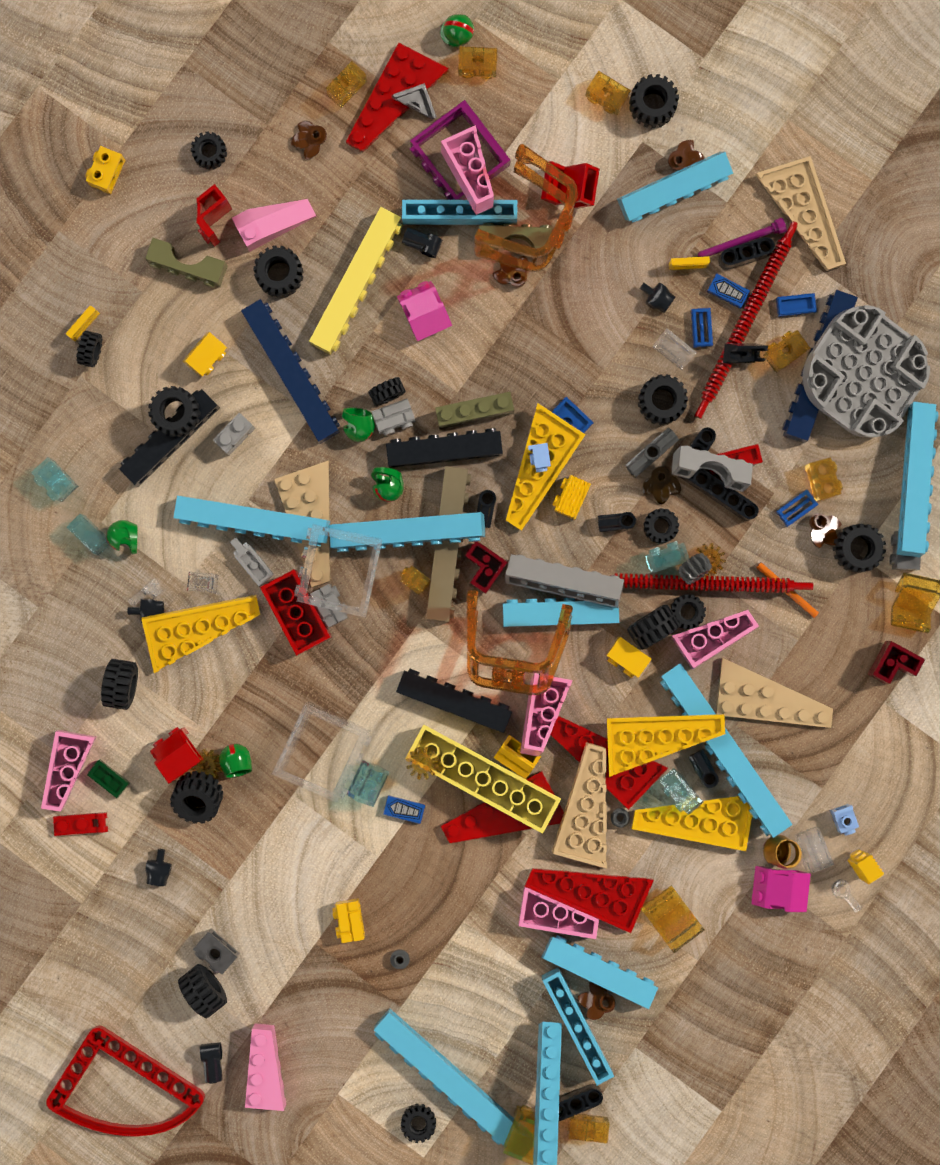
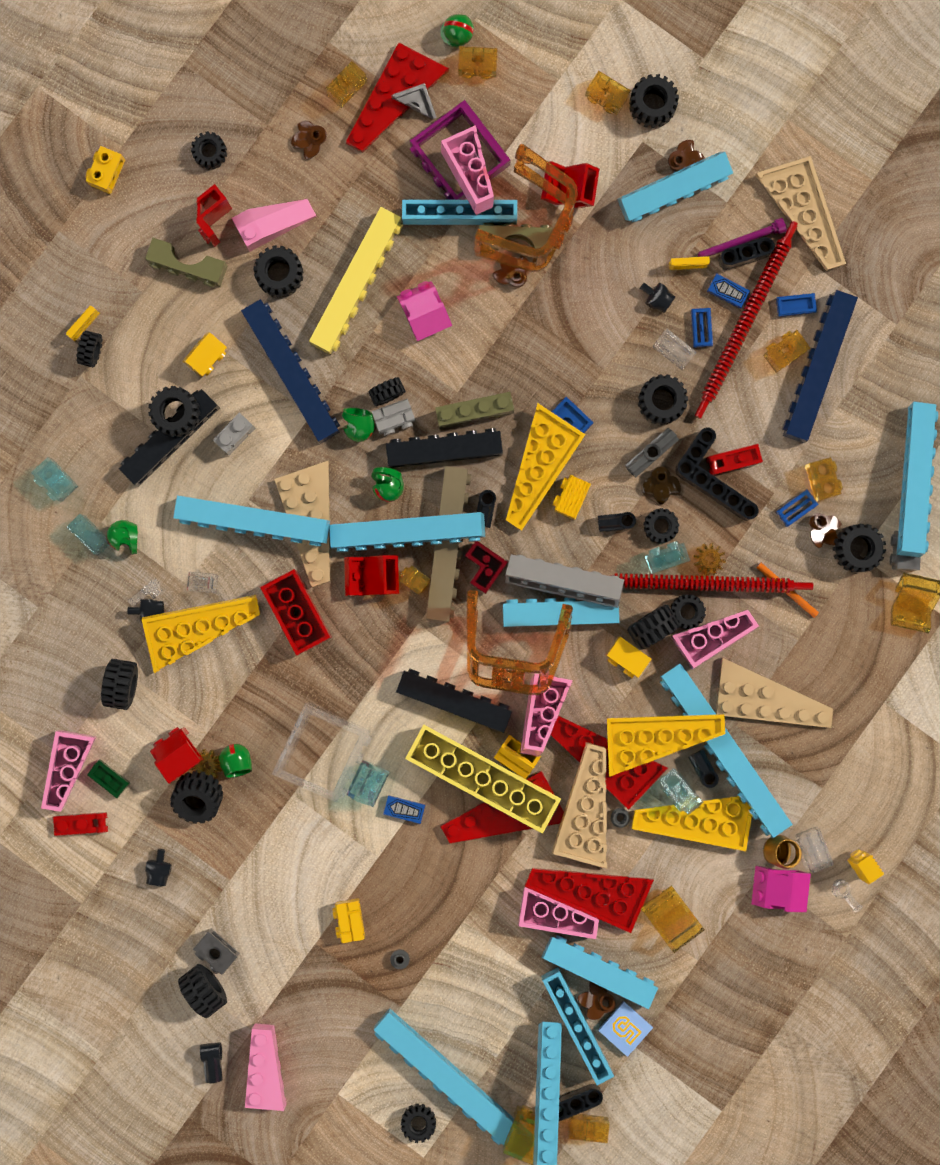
red beam [46,1025,205,1136] -> none
light grey hinge [230,538,274,587] -> none
clear windscreen [294,524,382,618] -> none
light grey brick [309,584,349,629] -> none
black piece [402,228,443,258] -> none
clear yellow gear [406,747,439,780] -> none
light blue brick [528,443,551,473] -> none
light grey arch [672,446,753,492] -> none
dark grey gear [678,553,712,584] -> none
black hinge [723,343,768,363] -> none
light grey plate [803,305,930,438] -> none
light blue brick [830,804,859,835] -> none
dark red brick [867,641,926,684] -> none
none -> red piece [344,555,399,596]
none -> light blue tile [598,1001,653,1057]

